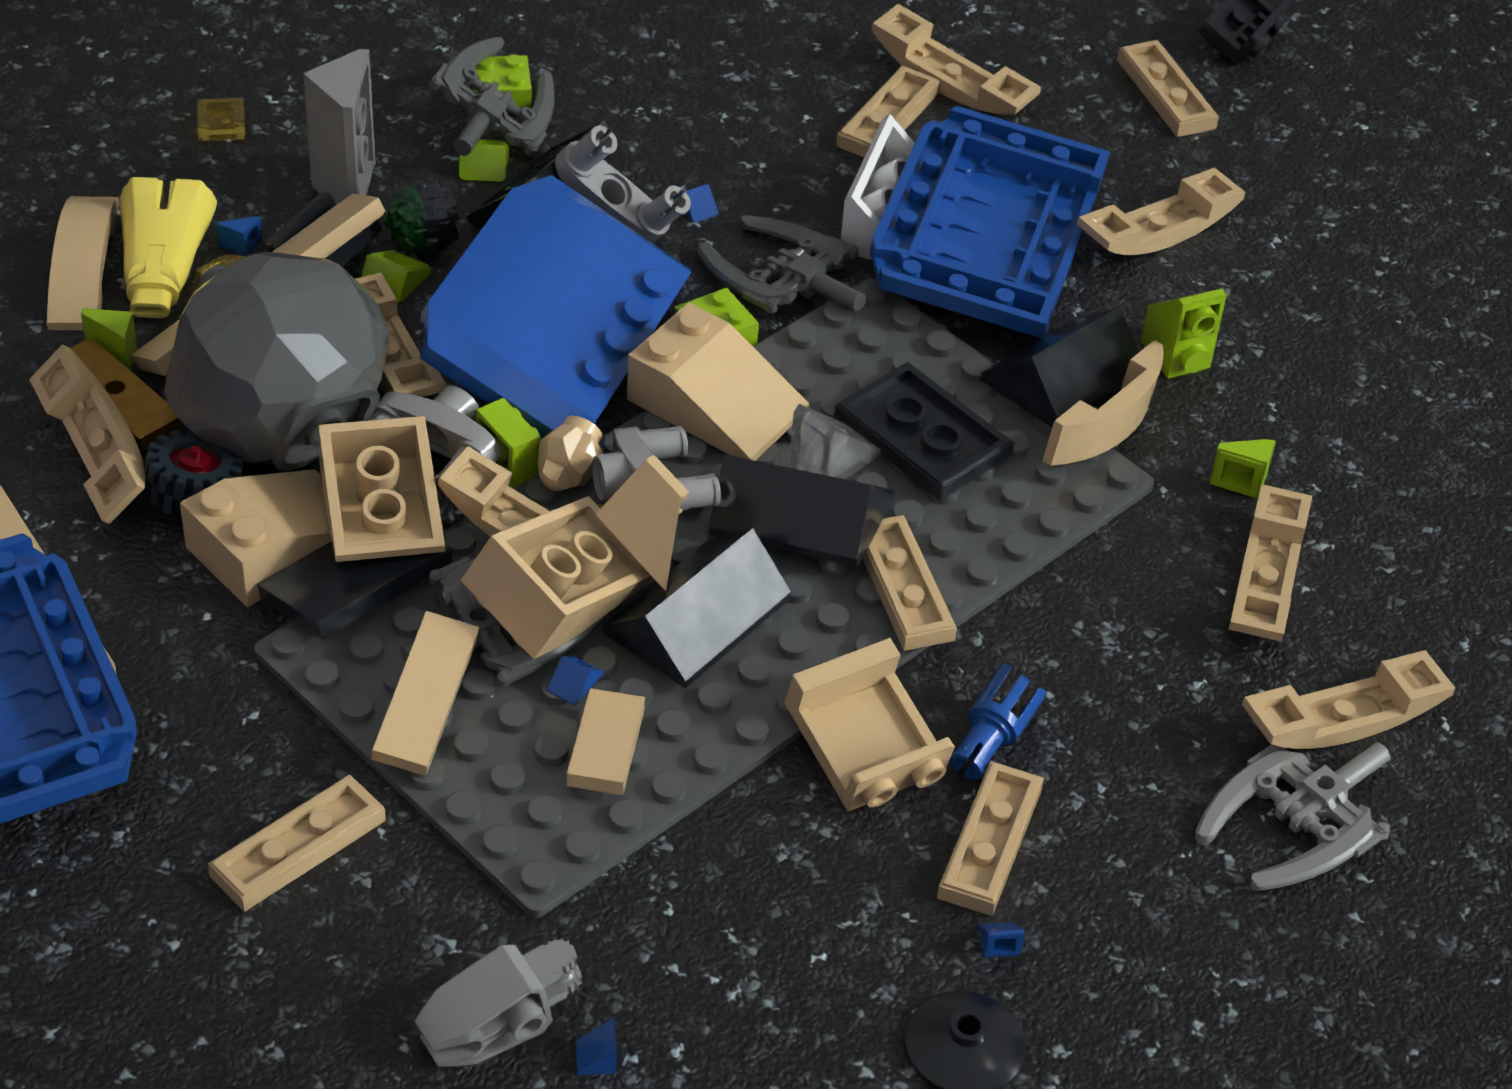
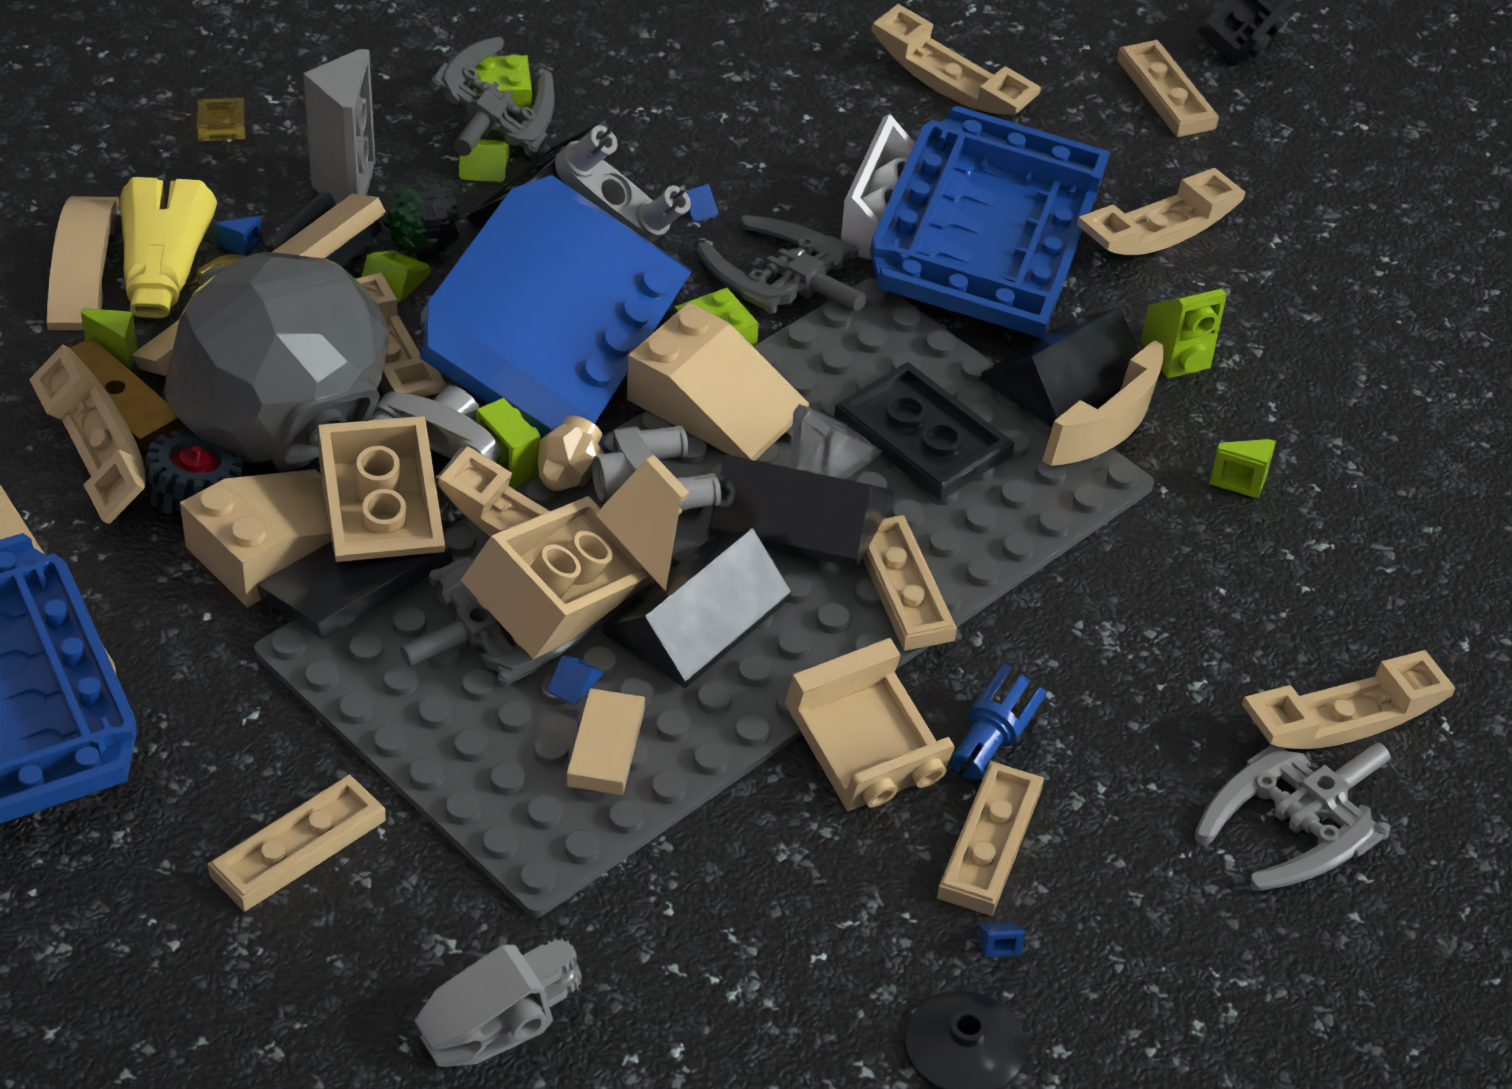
tan tile [371,611,479,776] -> none
blue piece [575,1017,617,1075] -> none
tan tile [836,66,941,157] -> none
tan slope [1229,484,1312,642] -> none

